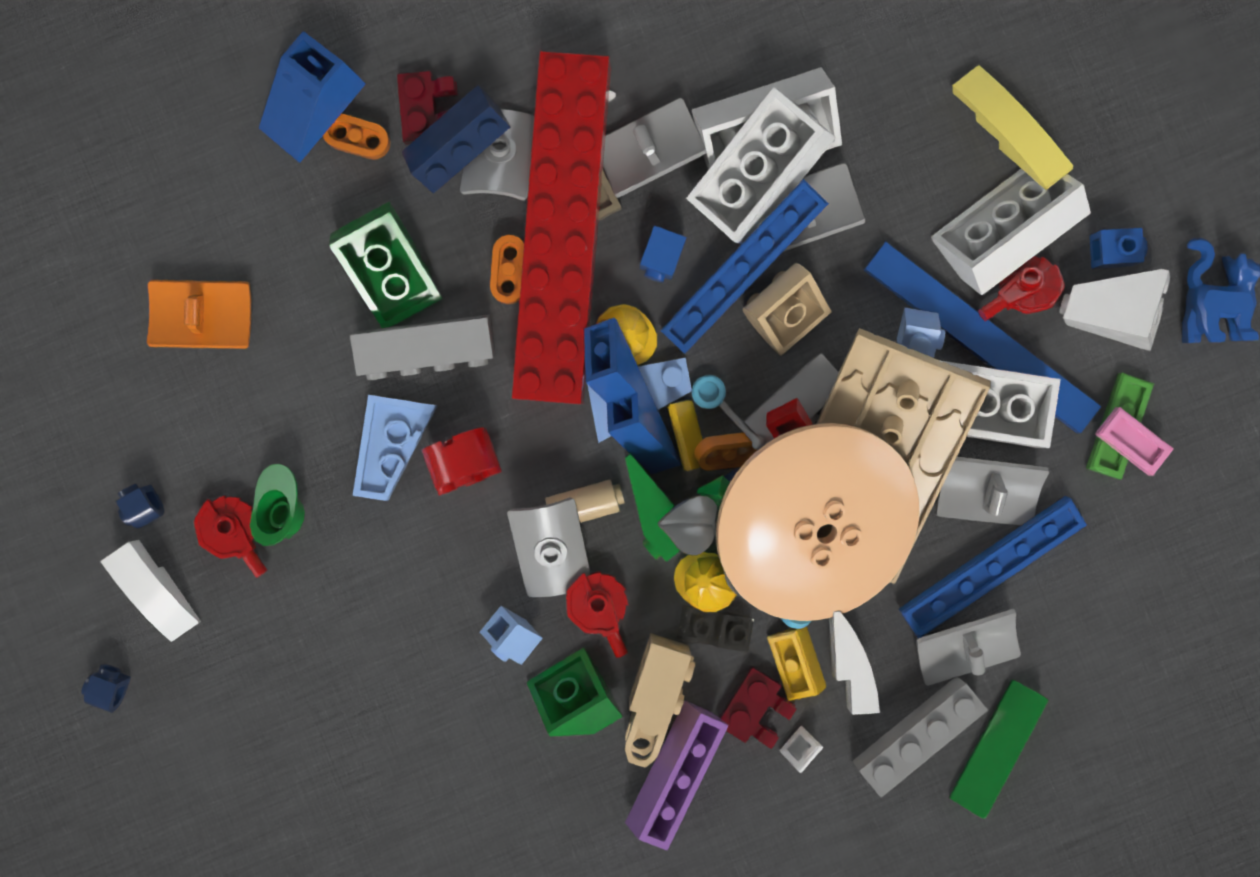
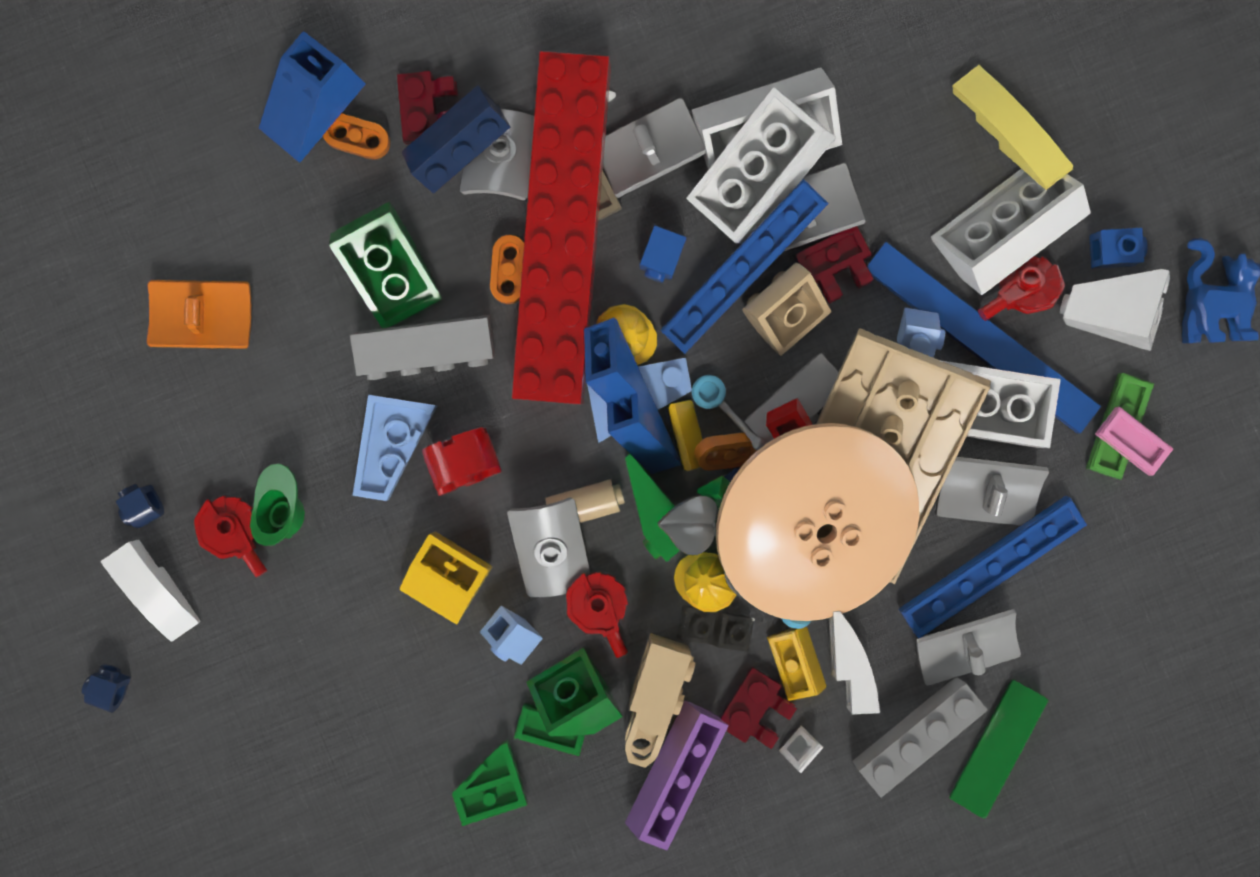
none -> yellow slope [399,531,493,625]
none -> green wing [452,740,528,826]
none -> green tile [514,703,585,756]
none -> dark red plate [794,226,874,304]

